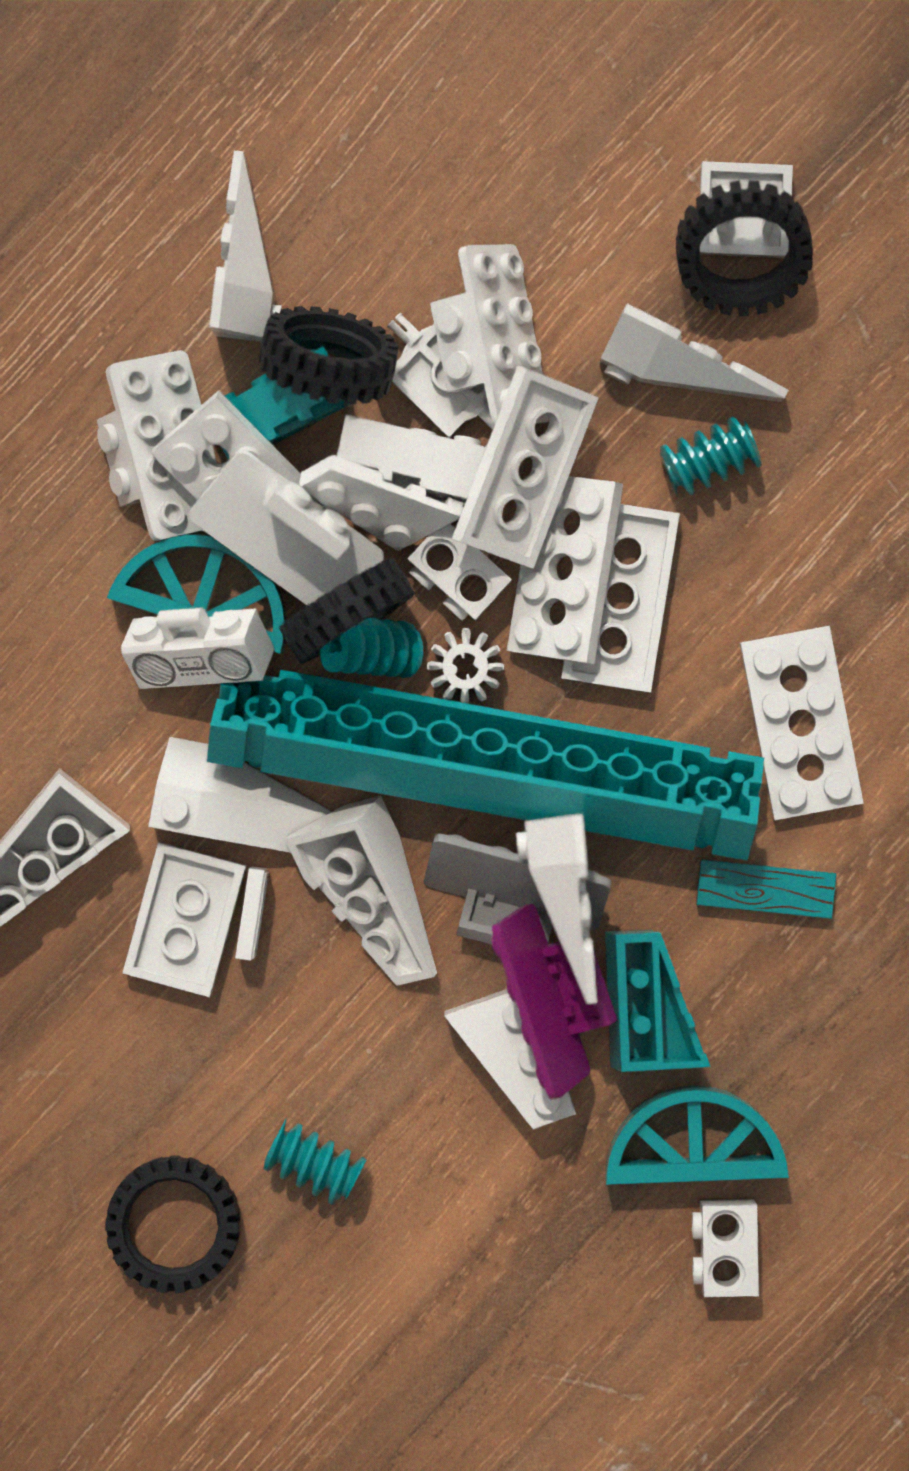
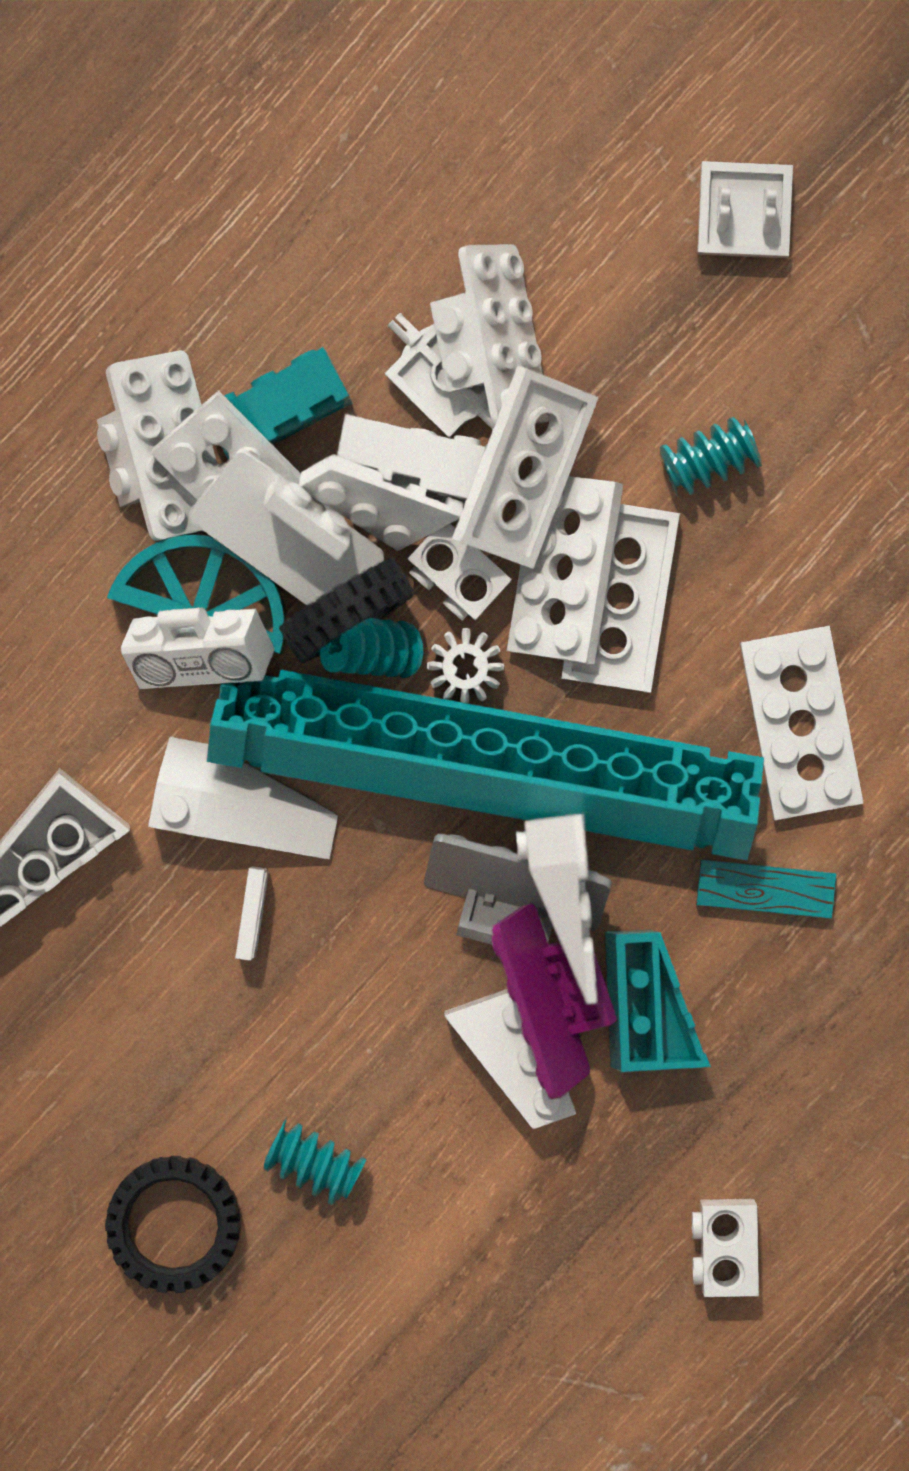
white plate [123,842,247,997] -> none
white wedge [209,151,282,342] -> none
black tyre [259,306,399,405] -> none
white wedge [285,796,437,986] -> none
white wedge [599,304,789,402] -> none
teal window [605,1085,789,1185] -> none
black tyre [676,180,813,316] -> none

